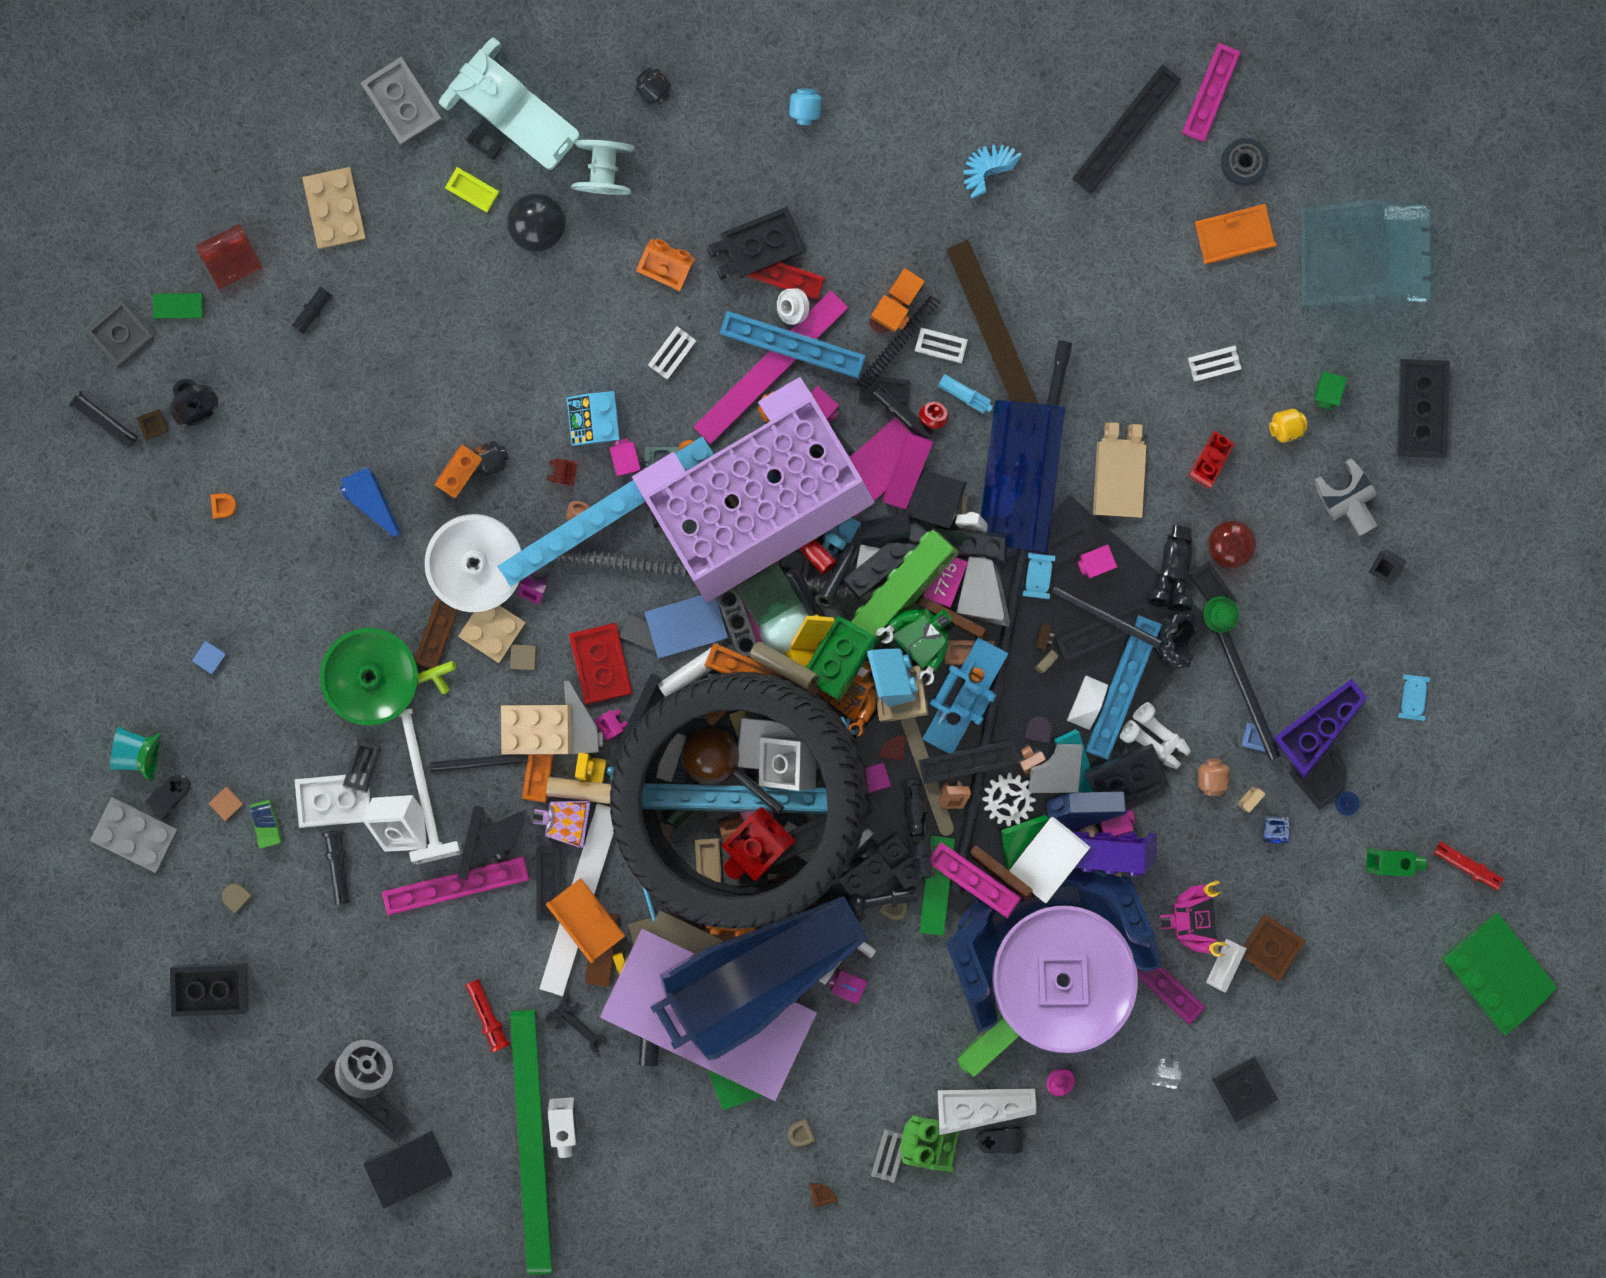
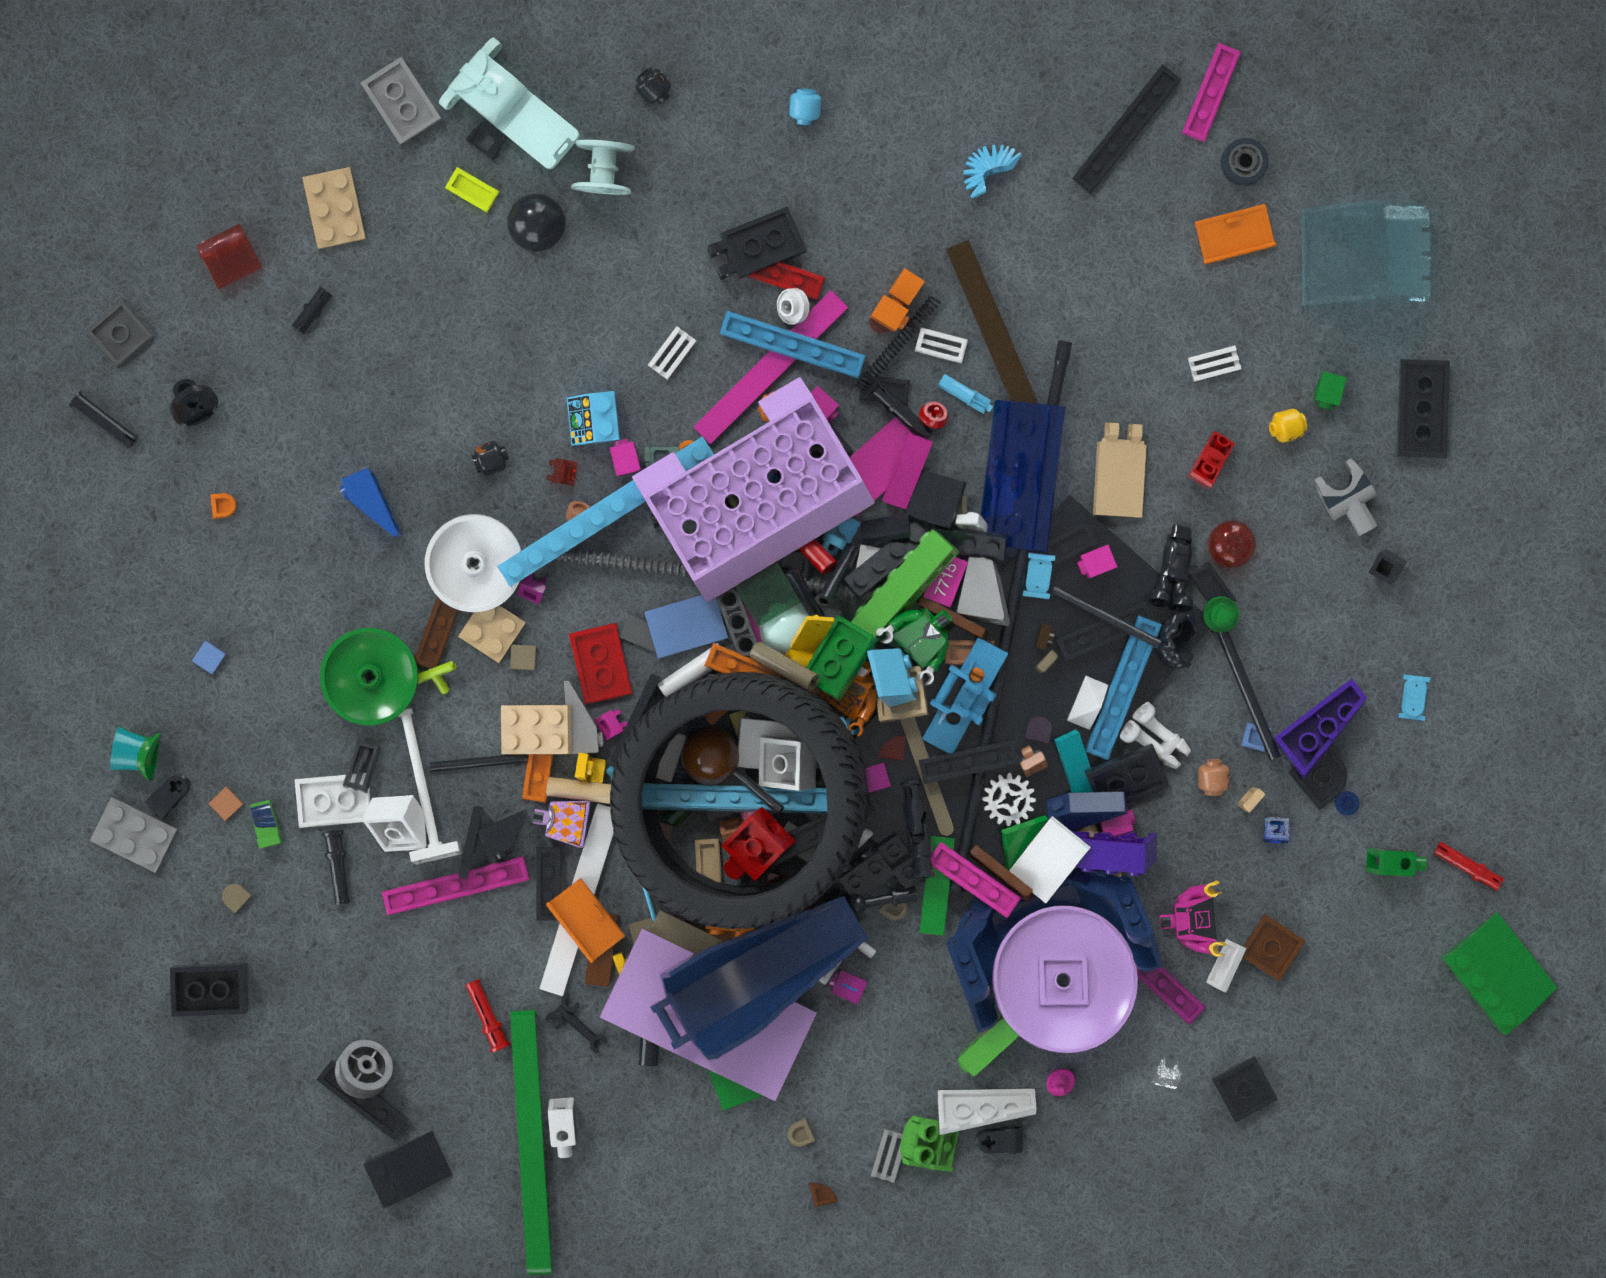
dark brown plate [136,409,169,441] -> none
green tile [153,293,203,319] -> none
orange bracket [434,444,482,498] -> none
orange bracket [636,239,695,291] -> none
nougat tile [938,781,971,809] -> none
light grey tile [1029,744,1083,793] -> none

